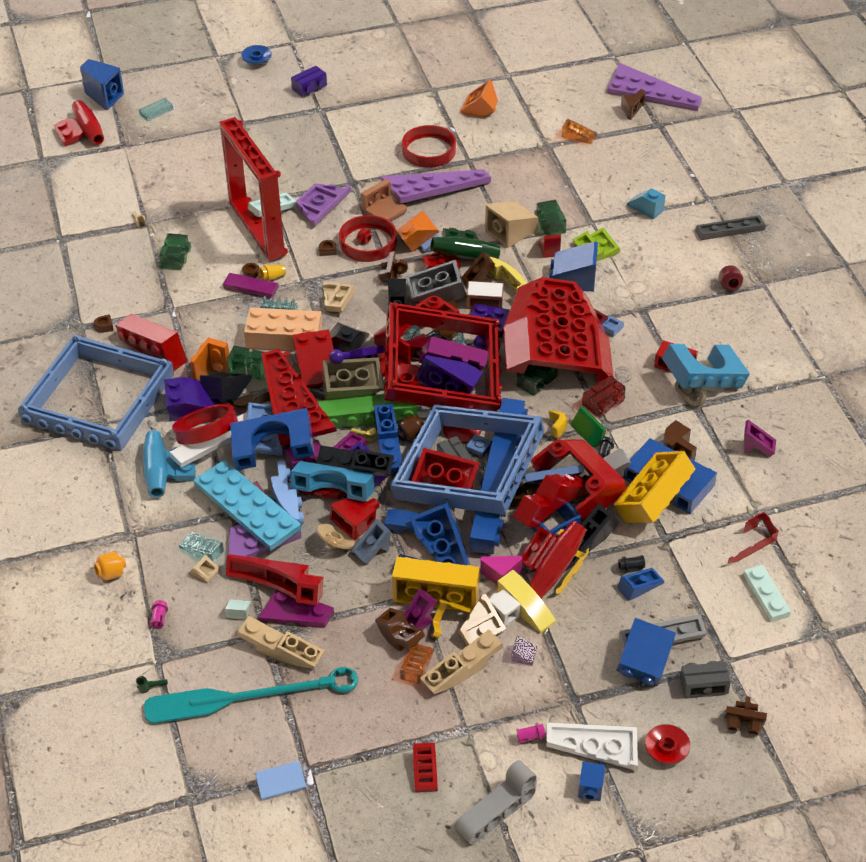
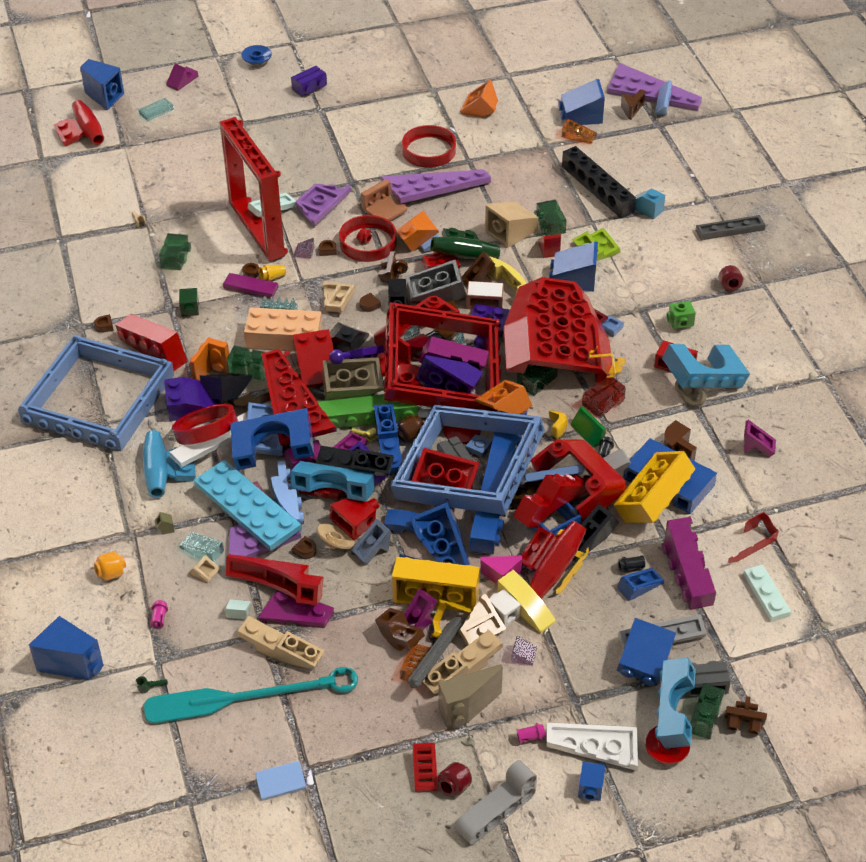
none -> blue slope [28,616,104,680]
none -> olive piece [154,512,175,535]
none -> magenta slope [166,64,199,91]
none -> dark green brick [179,288,199,316]
none -> reddish brown tile [292,536,317,559]
none -> slope [294,238,315,258]
none -> reddish brown tile [360,293,381,311]
none -> dark grey axle [407,616,464,688]
none -> dark tan slope [438,664,503,729]
none -> dark red head [438,762,472,797]
none -> orange slope [476,380,533,415]
none -> blue slope [558,79,605,126]
none -> black brick [562,146,636,219]
none -> yellow piece [589,346,626,378]
none -> light blue slope [655,80,672,116]
none -> dark azure arch [655,657,696,749]
none -> magenta wedge [662,516,716,610]
none -> bright green brick [666,301,696,329]
none -> clear green piece [690,683,725,740]

